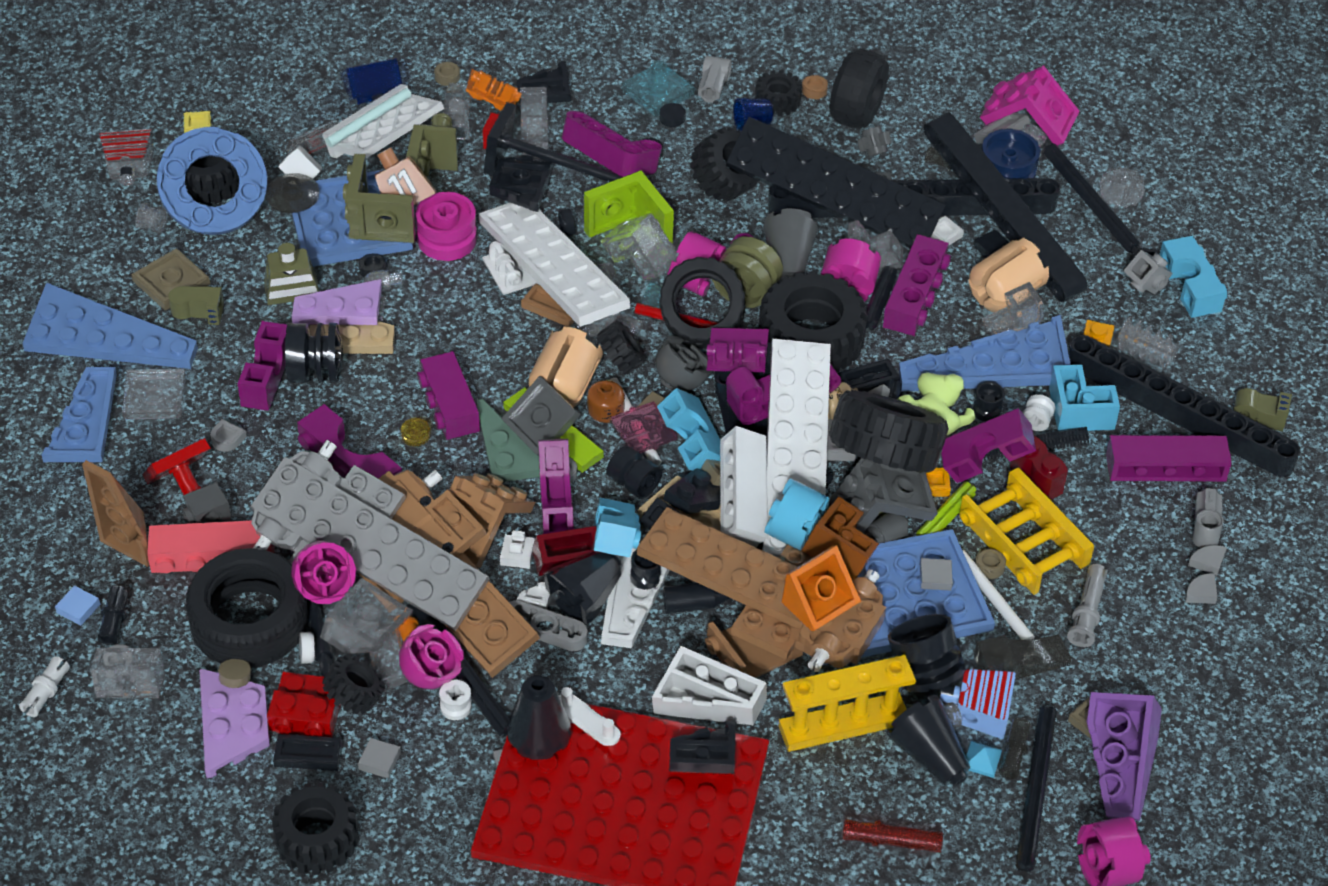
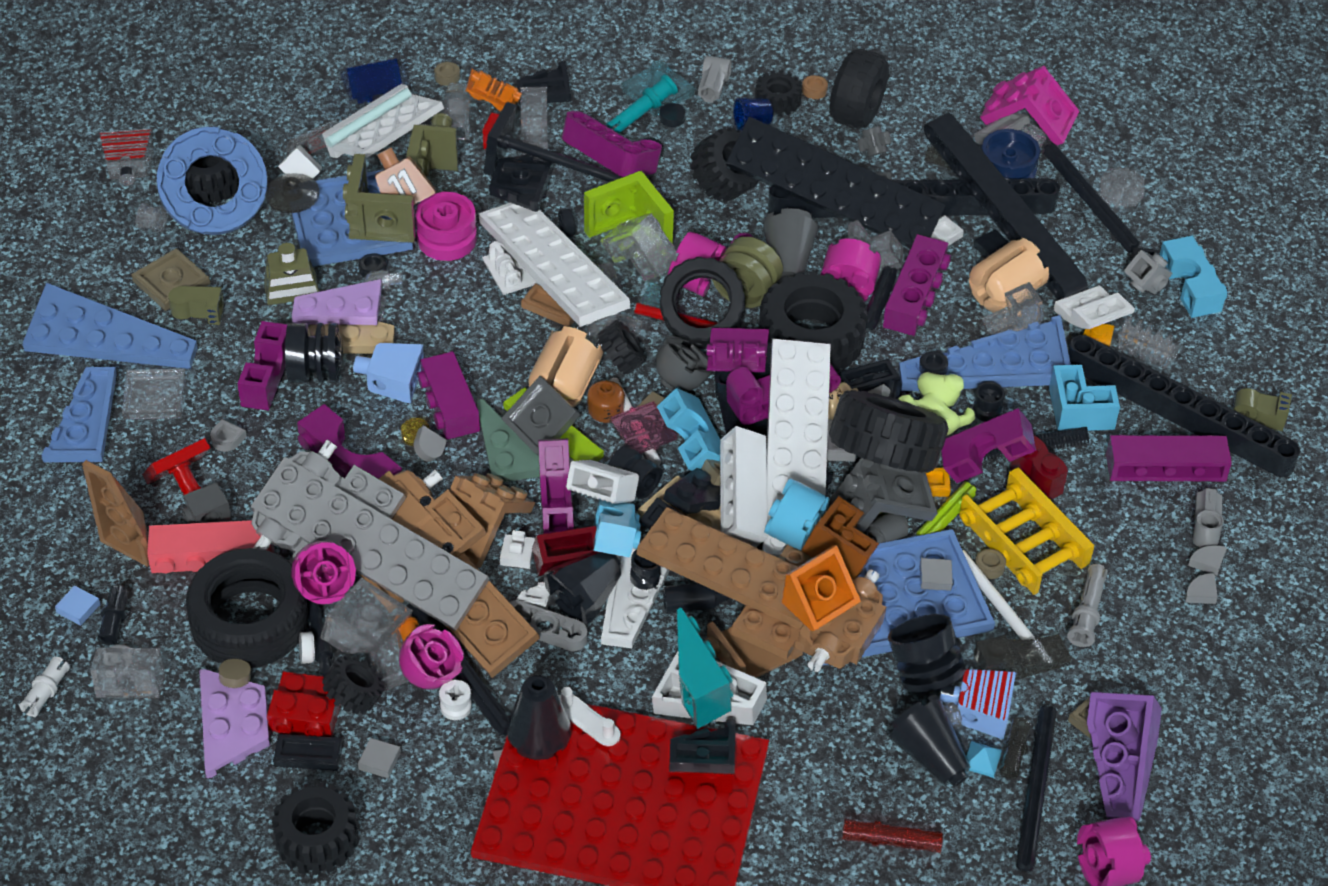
light yellow tile [184,111,211,133] -> none
yellow fence [778,655,916,752] -> none
white wheel [1023,395,1055,431] -> none
none -> light blue torso [353,343,424,403]
none -> light grey tile [414,426,447,462]
none -> white brick [566,459,639,504]
none -> teal pin [606,74,678,134]
none -> teal slope [677,607,733,728]
none -> black tile [919,351,948,375]
none -> white slope [1054,285,1135,329]

